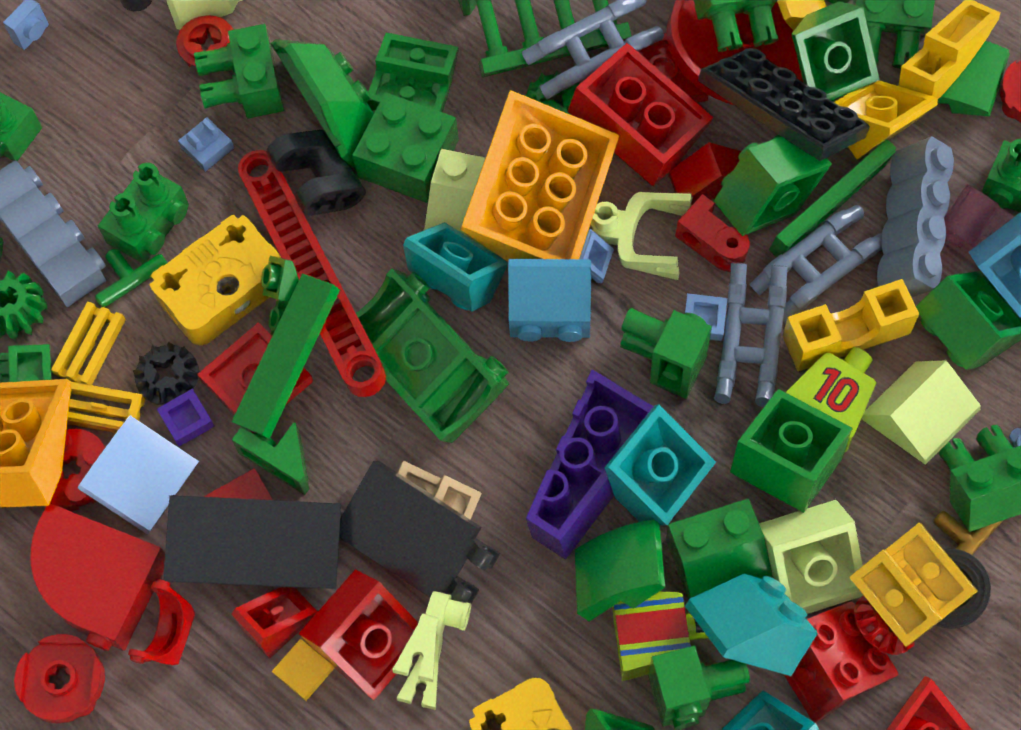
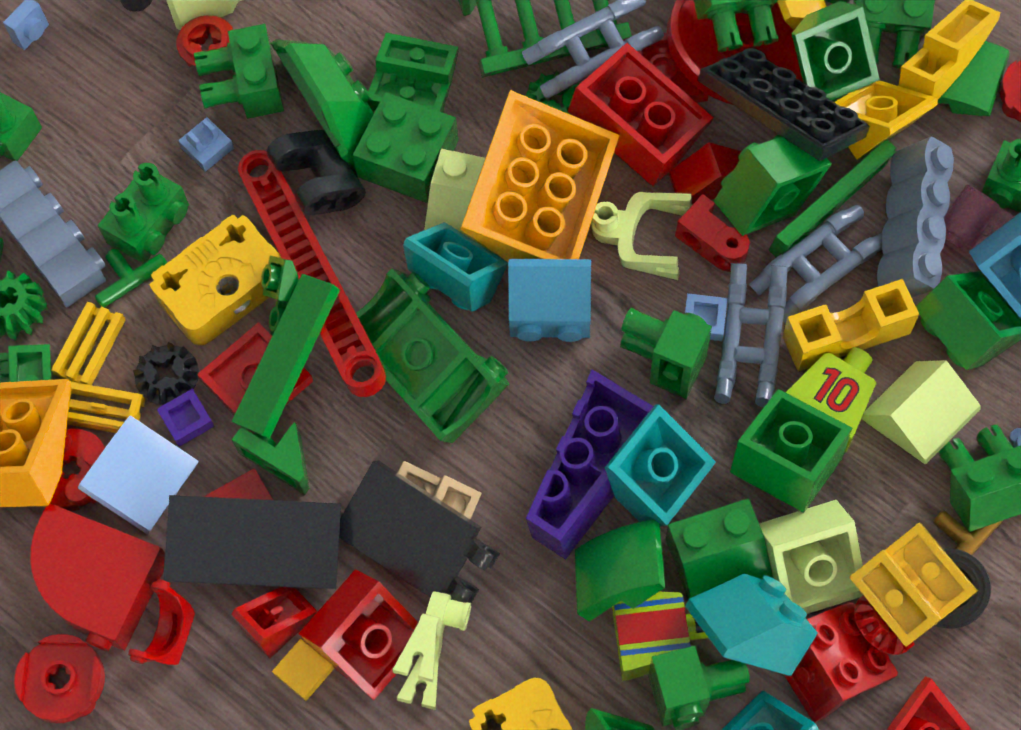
medium blue slope [579,229,614,283] -> none

